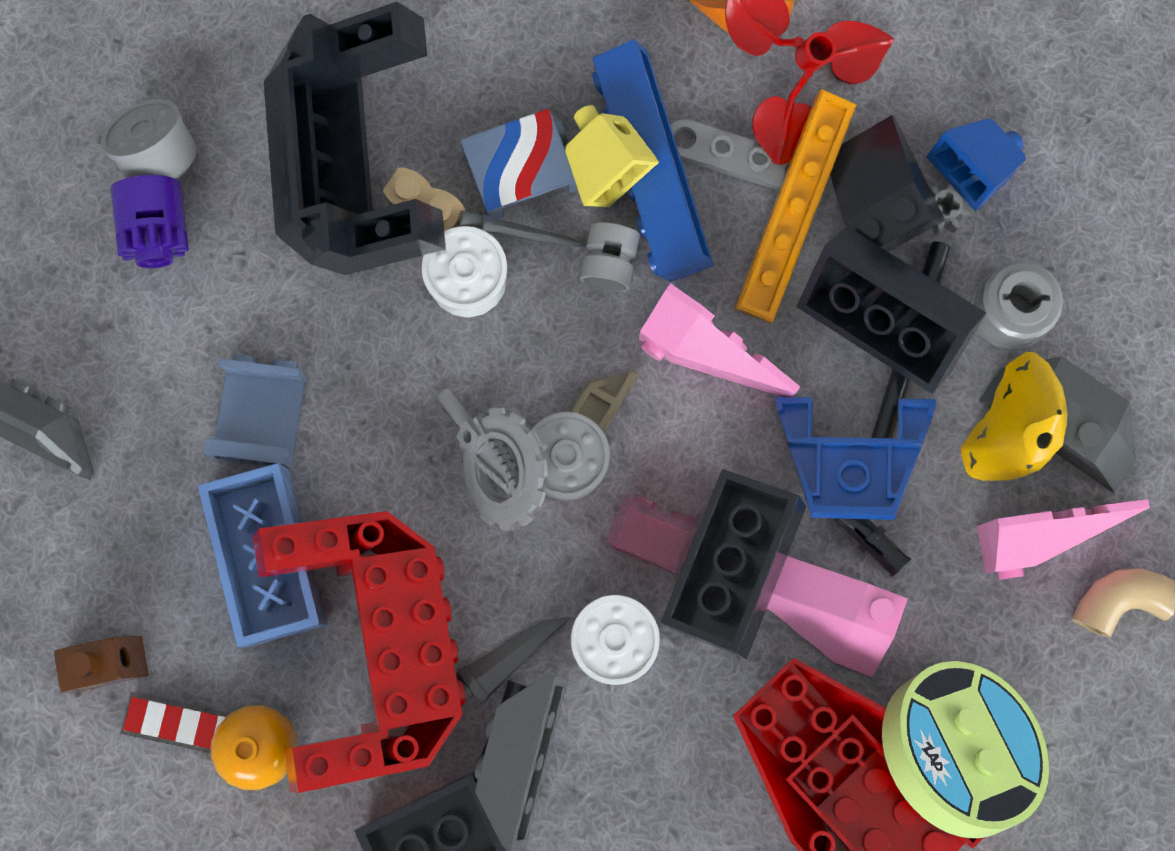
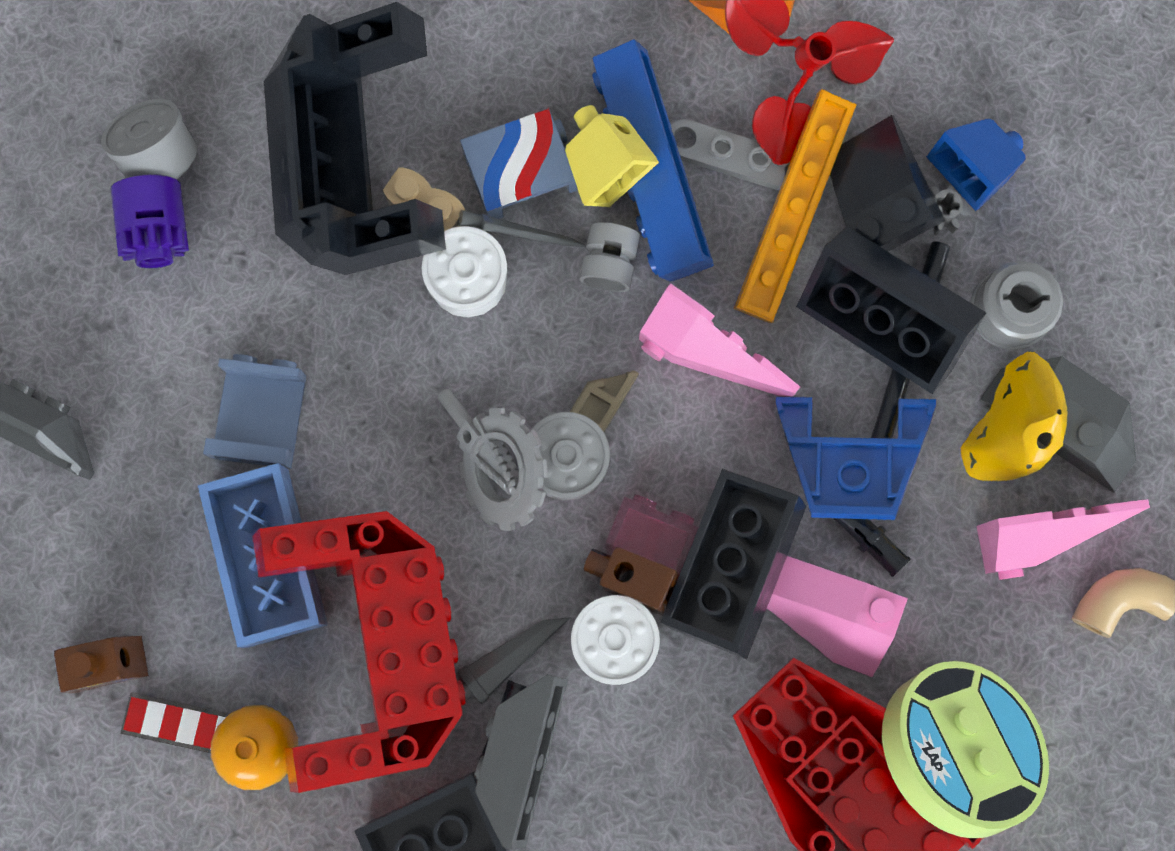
none -> reddish brown torso [584,547,679,616]

